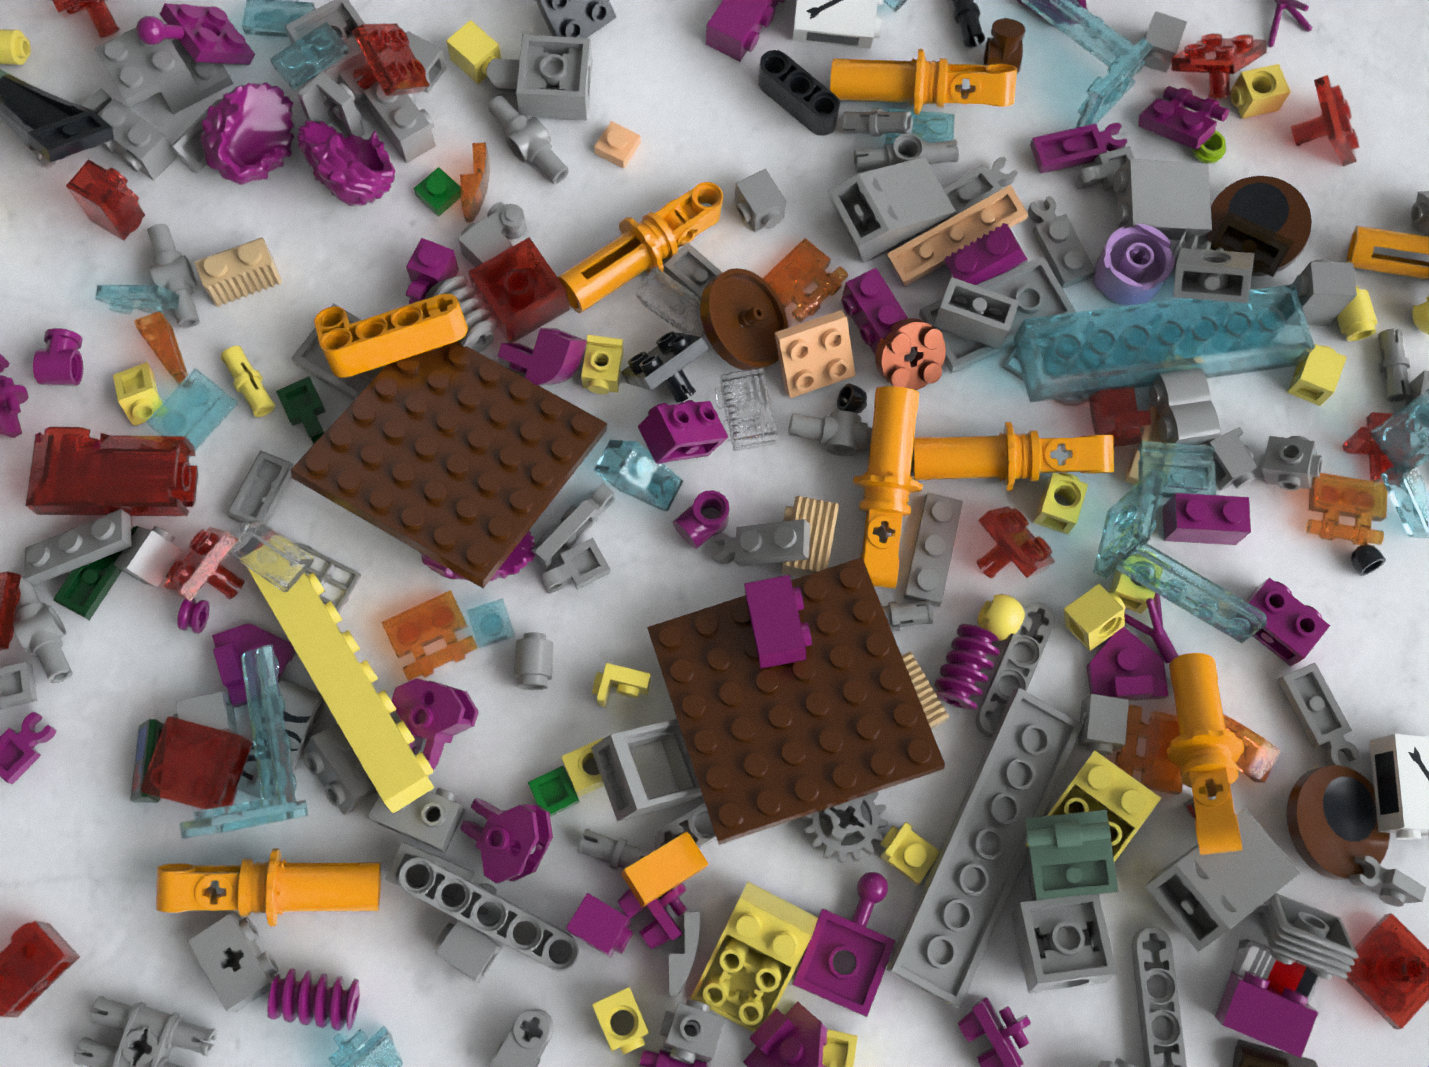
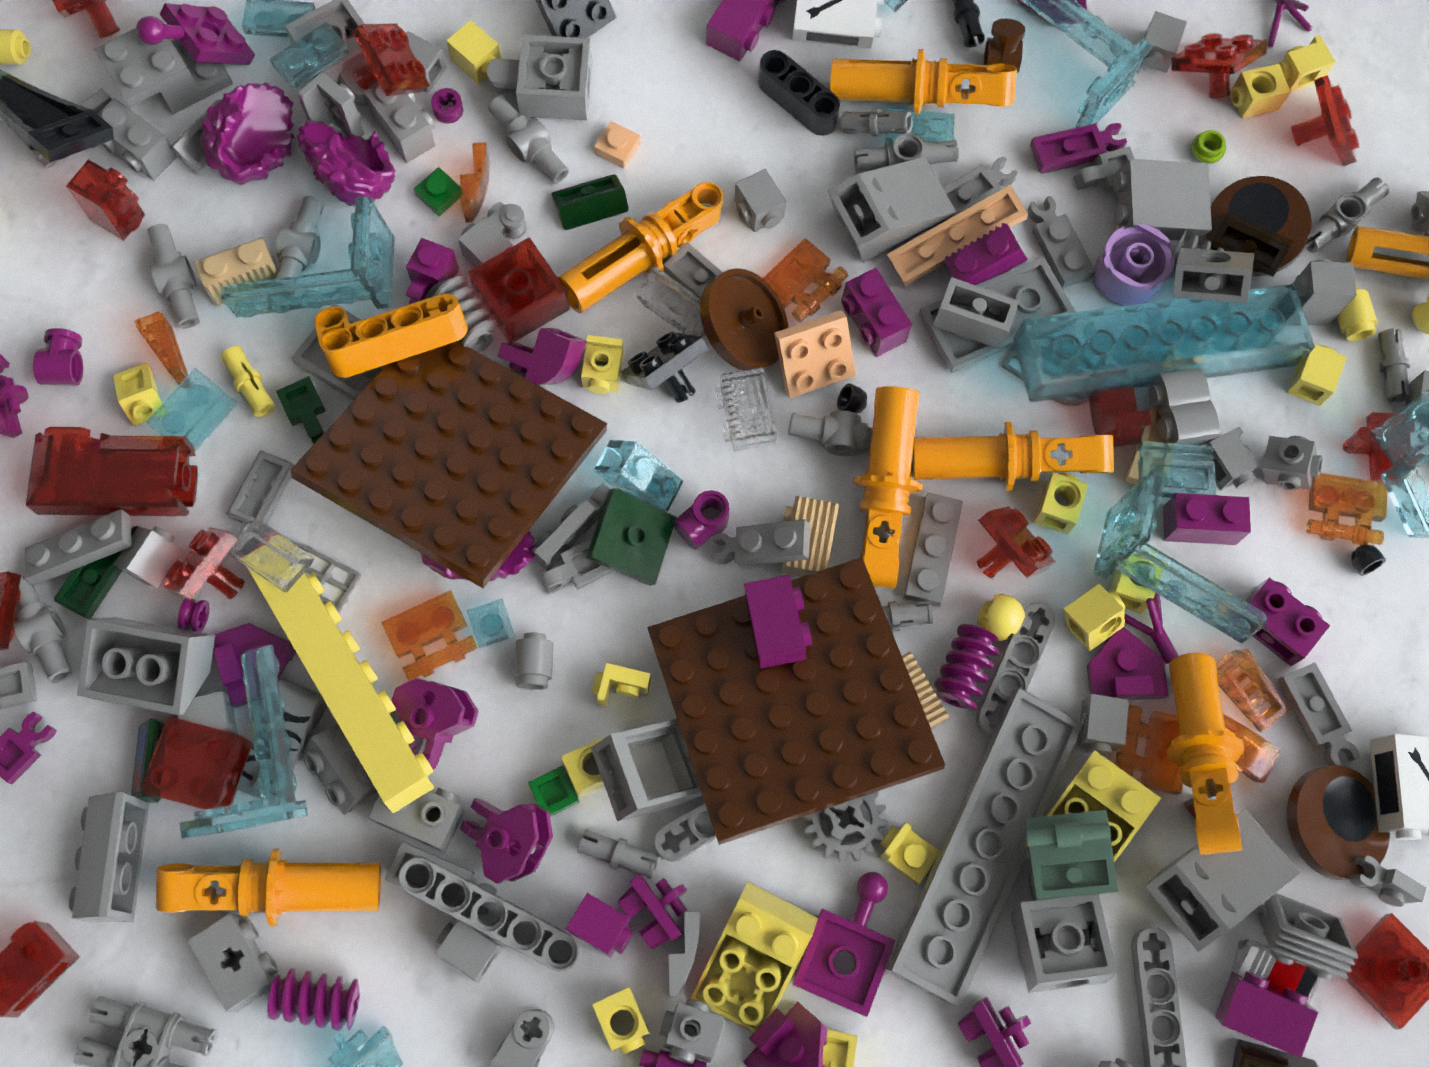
clear light blue plate [95,285,179,314] -> none
light orange tile [620,831,709,907] -> none
magenta brick [637,400,729,464] -> none
plate [875,318,946,390] -> none
magenta plate [1138,86,1229,150] -> none
none -> light grey slope [69,792,149,922]
none -> light grey slope [77,617,215,715]
none -> clear light blue bracket [221,196,395,317]
none -> light grey pin [272,196,324,297]
none -> magenta bush [431,88,464,124]
none -> dark green slope [551,174,629,230]
none -> dark green plate [586,488,677,586]
none -> clear orange slope [1216,649,1290,732]
none -> light yellow brick [1276,35,1335,92]
none -> light grey pin [1306,177,1389,253]

